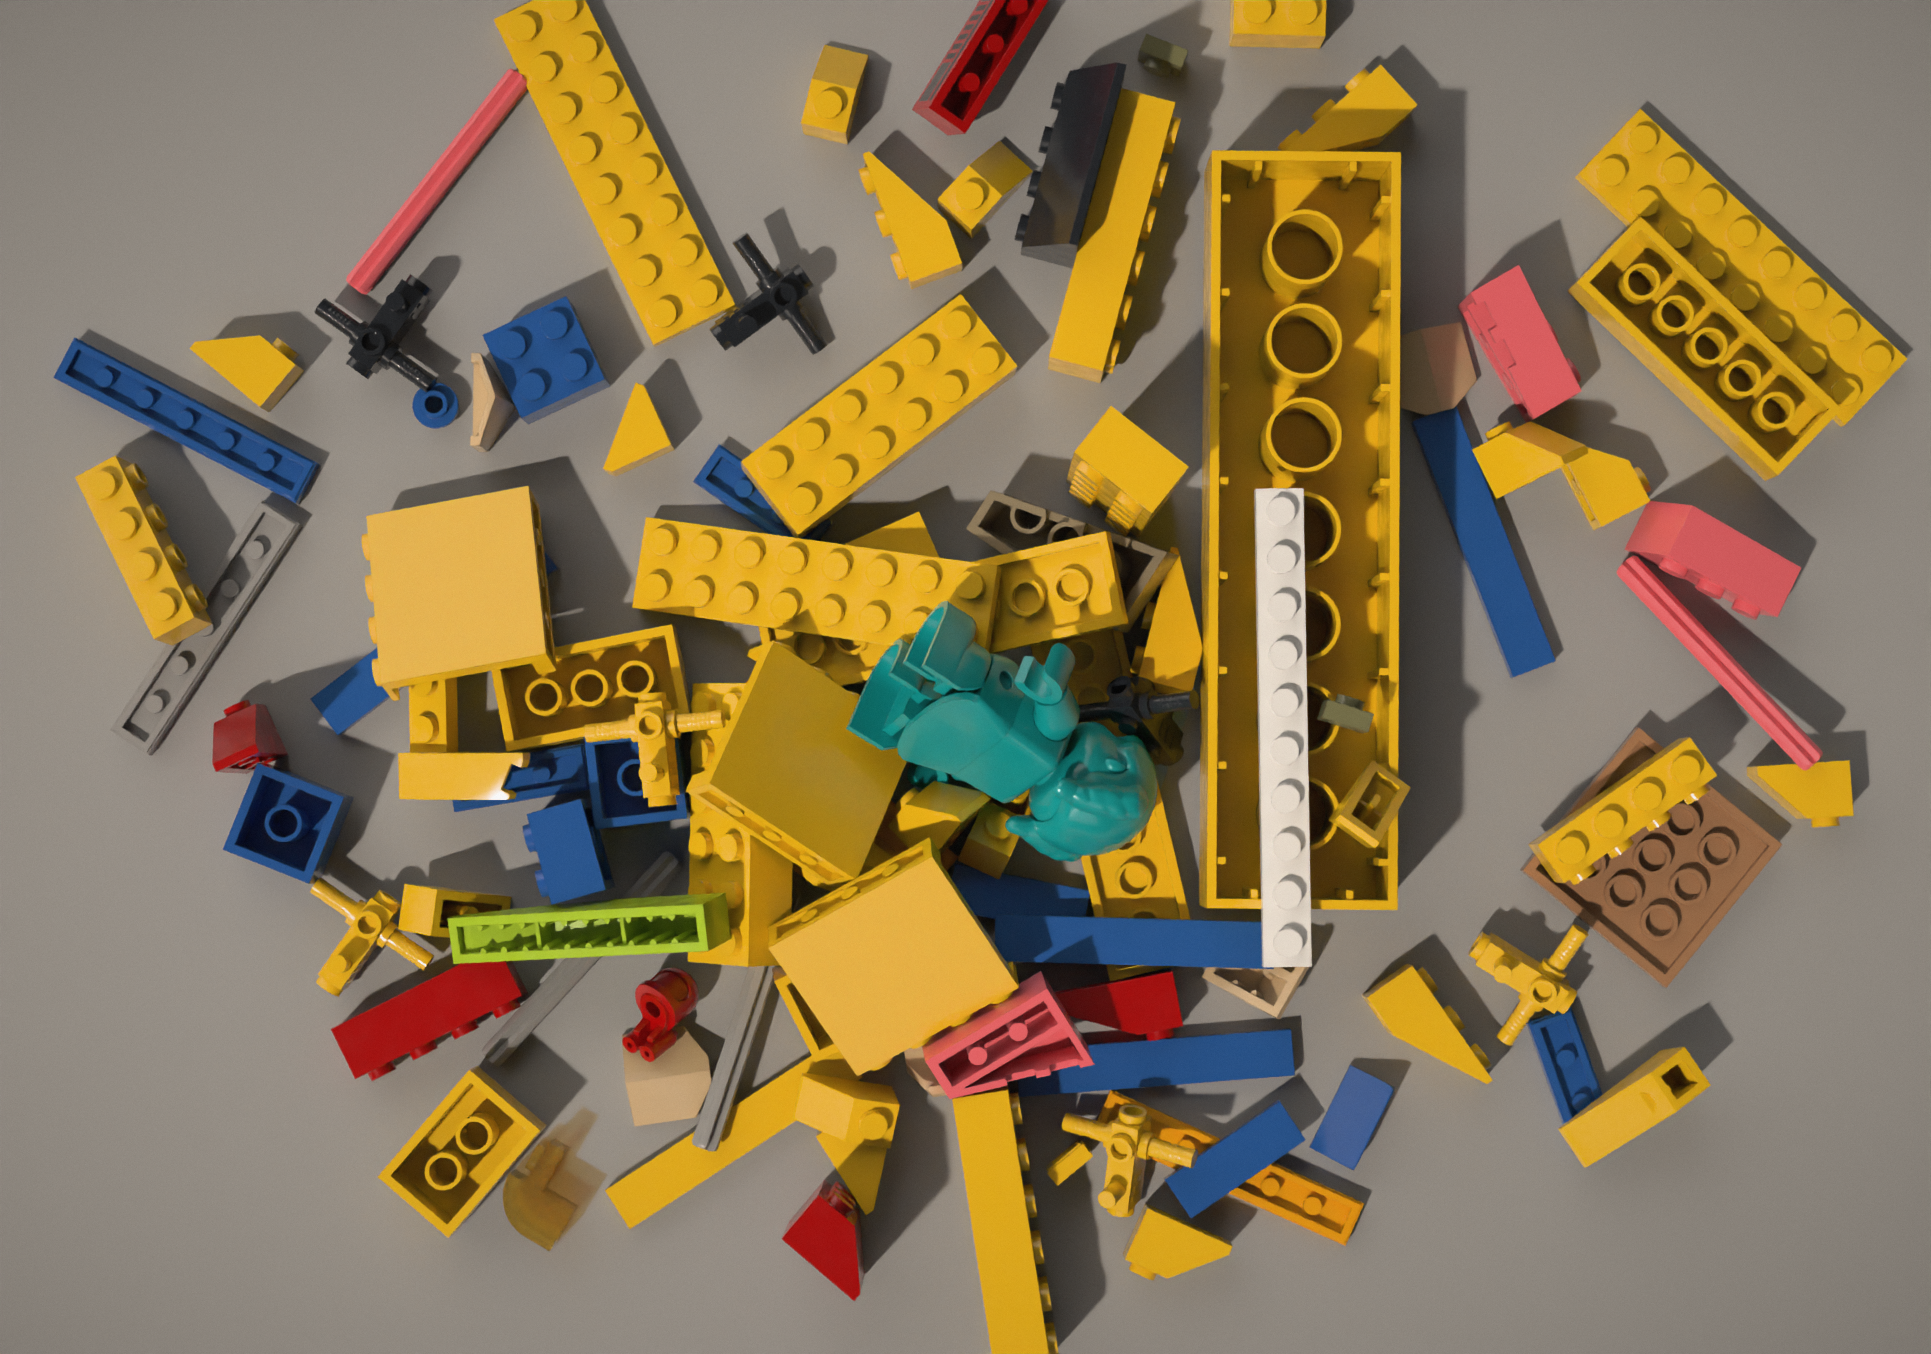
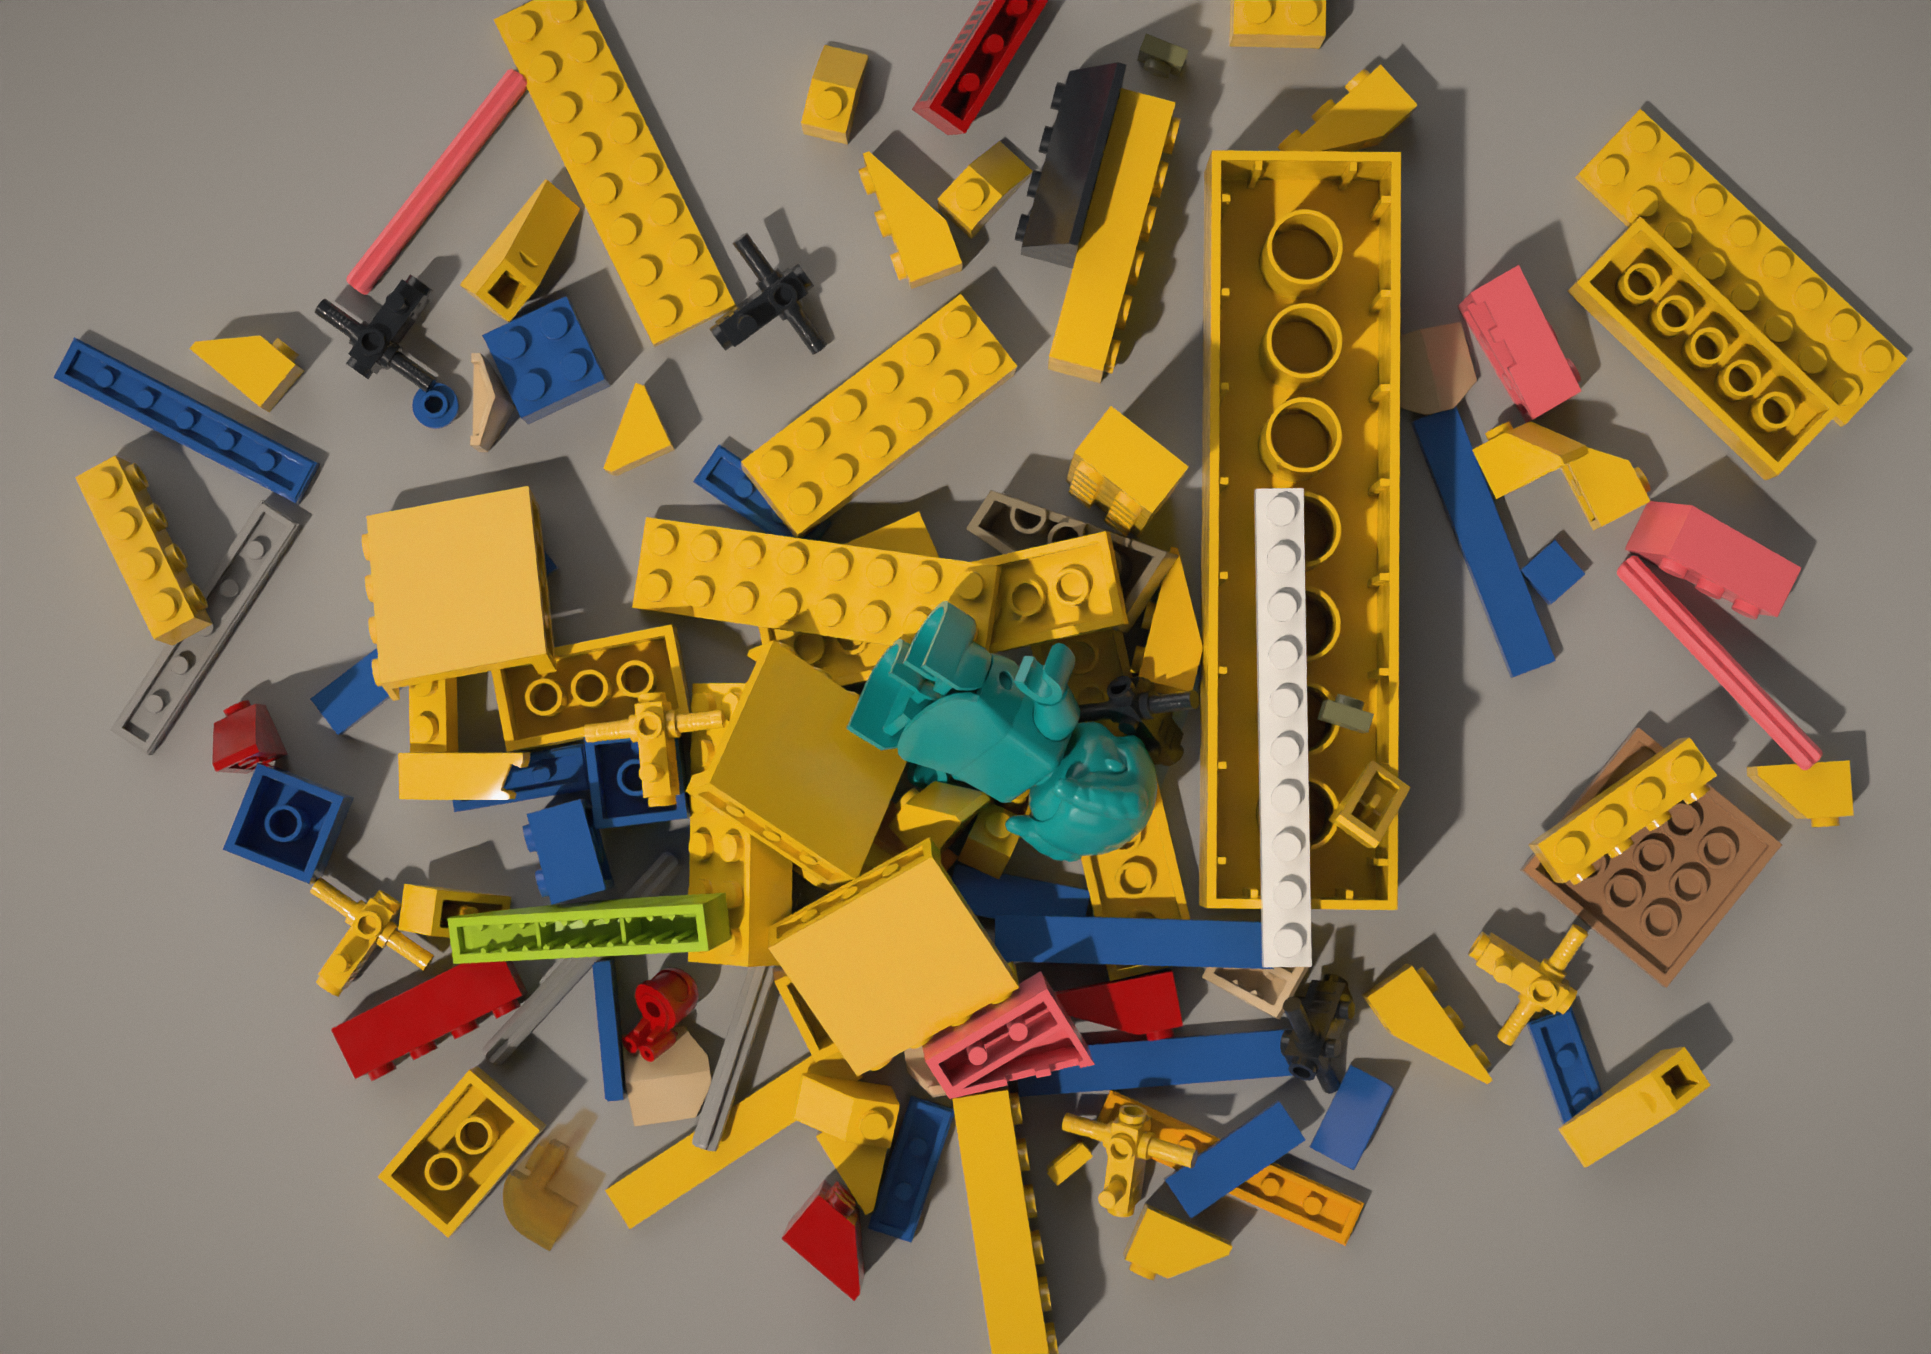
none -> yellow slope [460,179,580,322]
none -> blue tile [592,959,628,1102]
none -> blue tile [868,1095,954,1243]
none -> black piece [1280,974,1355,1094]
none -> blue tile [1520,540,1585,605]

